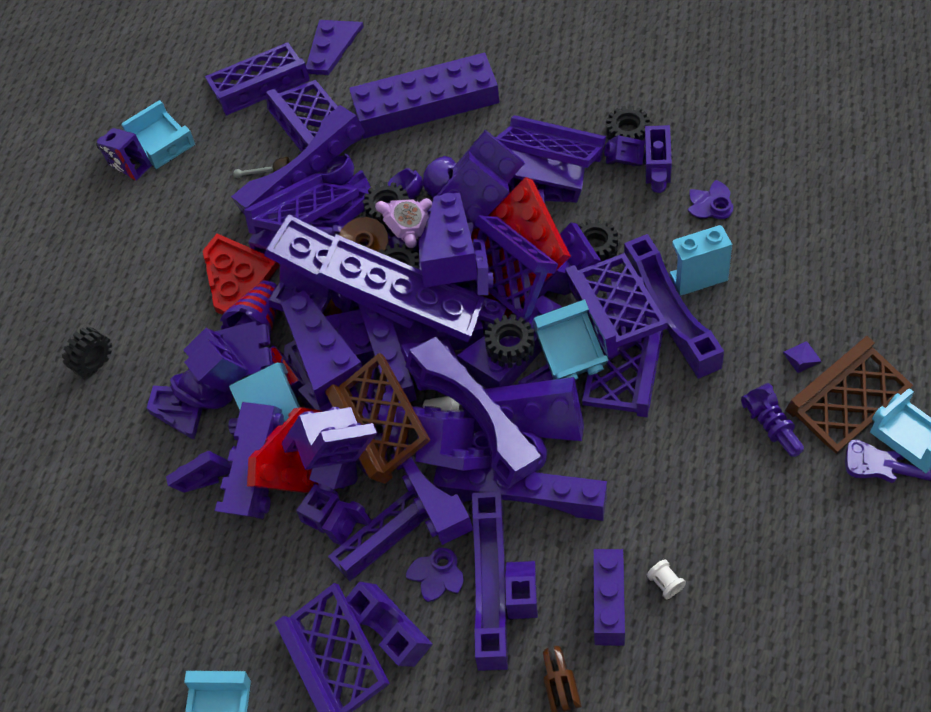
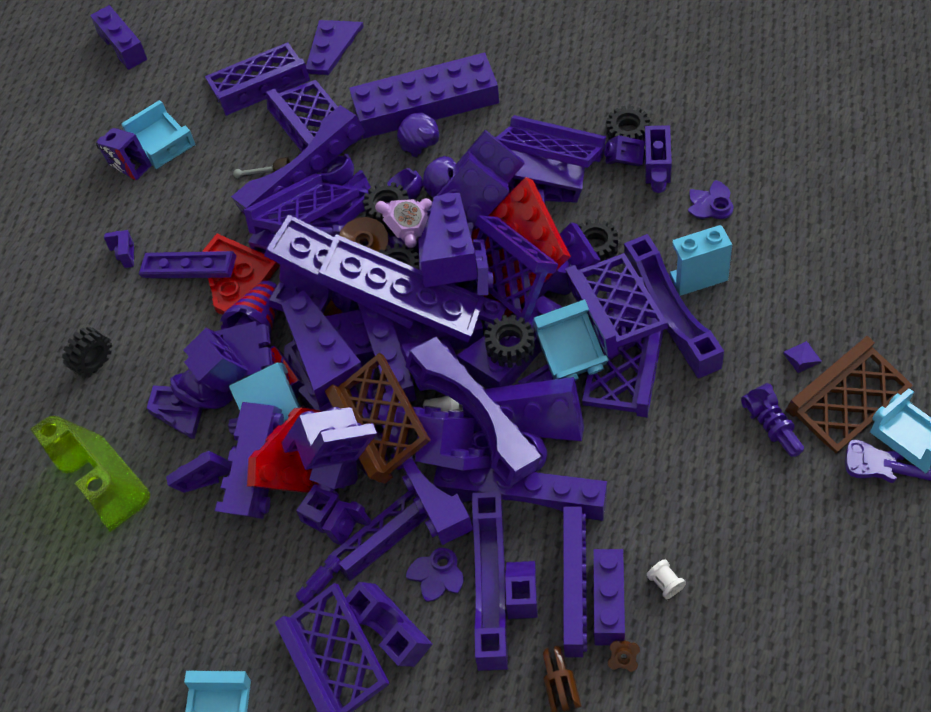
none -> clear neon green windscreen [30,416,150,532]
none -> dark purple arch [90,5,147,70]
none -> dark purple bracket [104,230,134,268]
none -> dark purple tile [139,251,237,278]
none -> dark purple axle [296,554,341,605]
none -> dark purple hair [397,113,439,157]
none -> dark purple piece [563,507,587,657]
none -> reddish brown plate [608,640,640,672]

